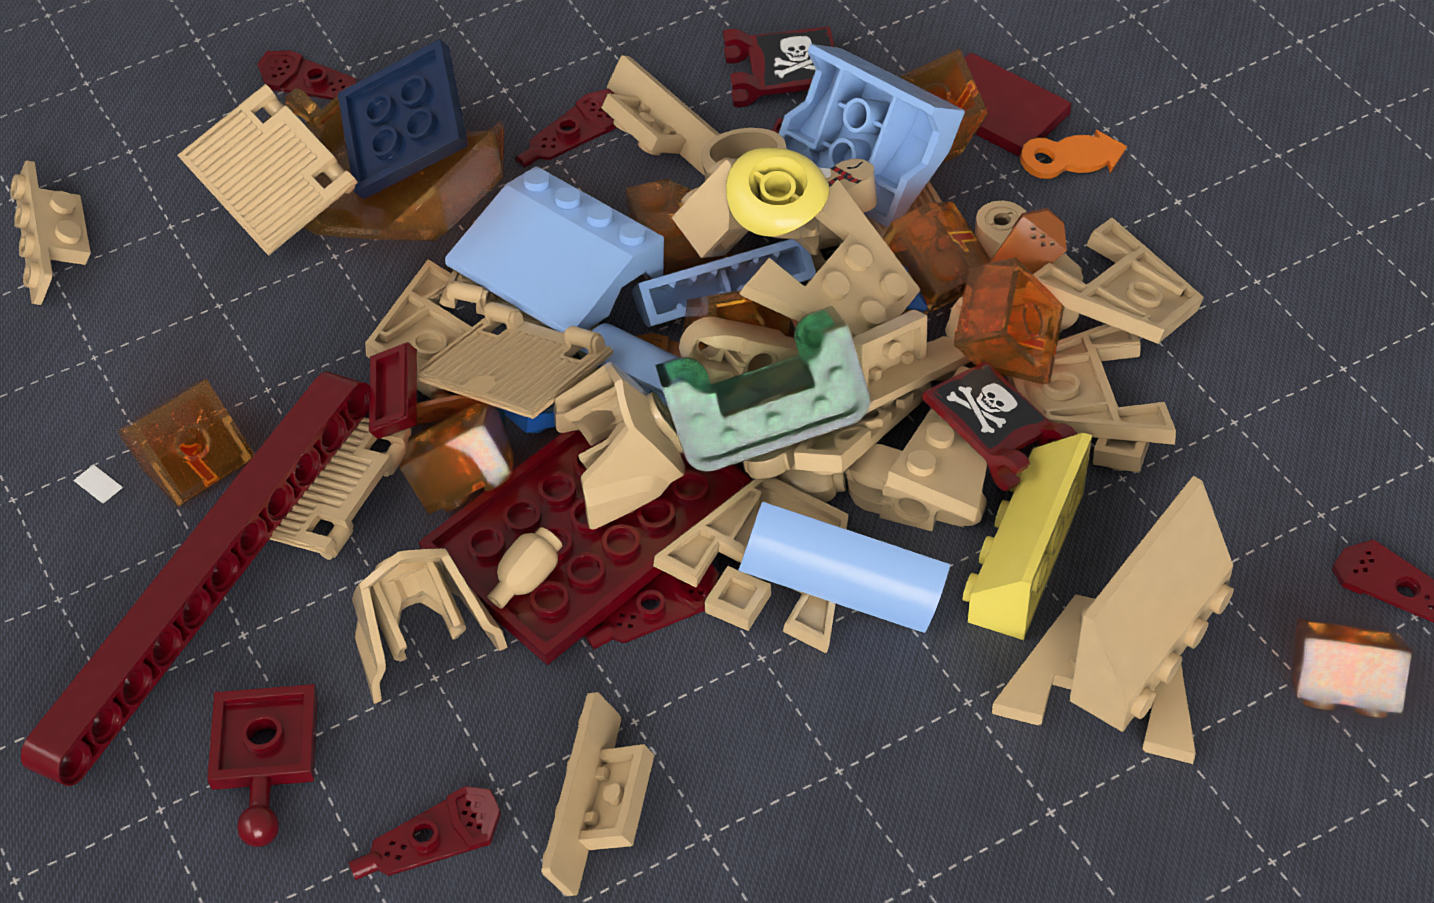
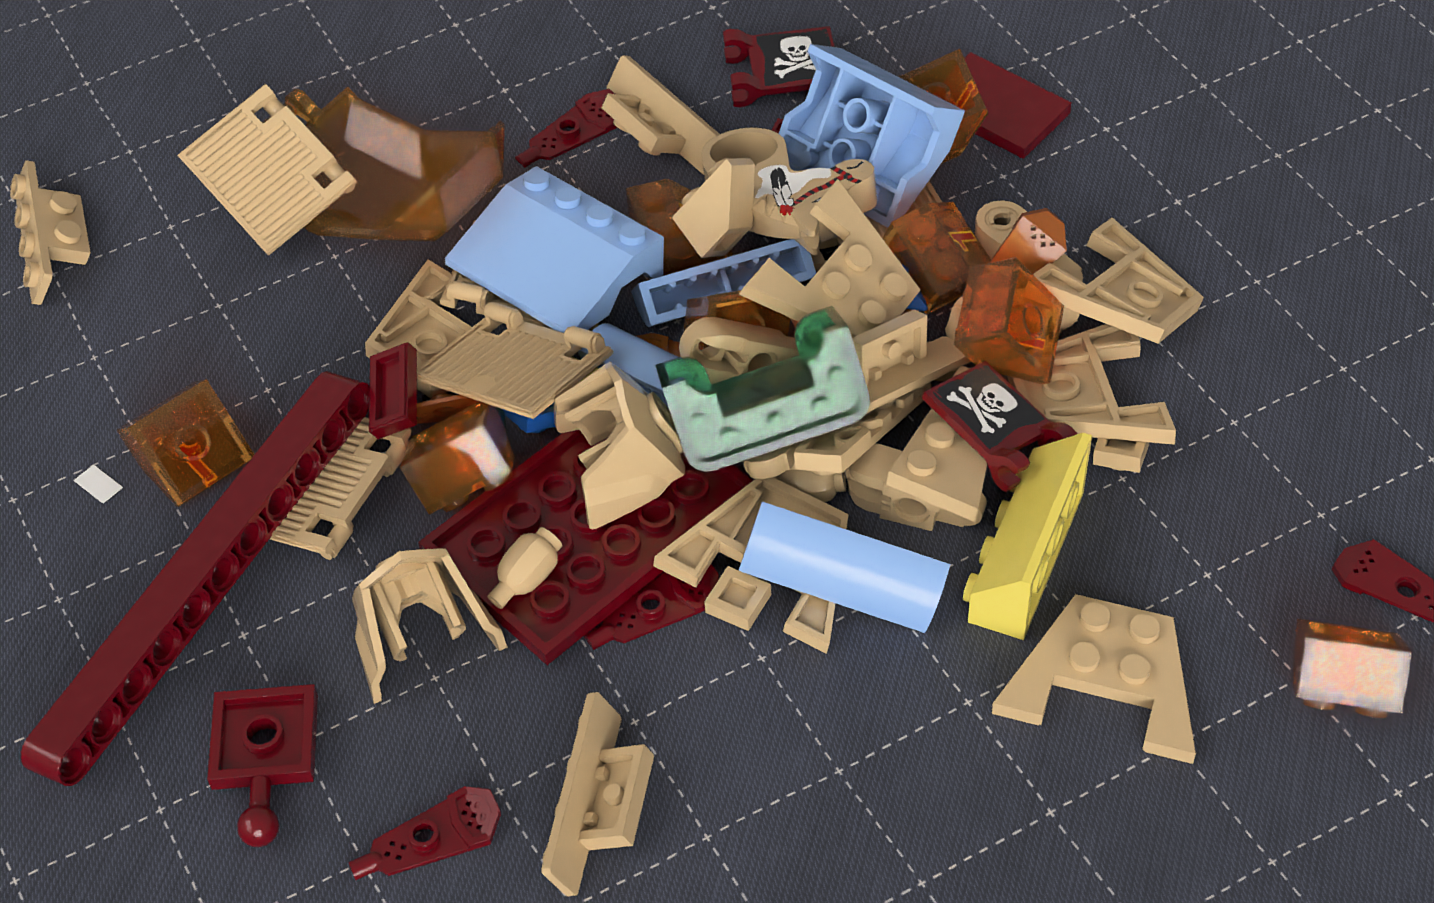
dark red piece [257,50,356,101] -> none
dark blue plate [338,39,469,199] -> none
light yellow hat [726,148,829,237] -> none
orange brick [1020,130,1127,179] -> none
tan slope [1069,476,1234,732] -> none

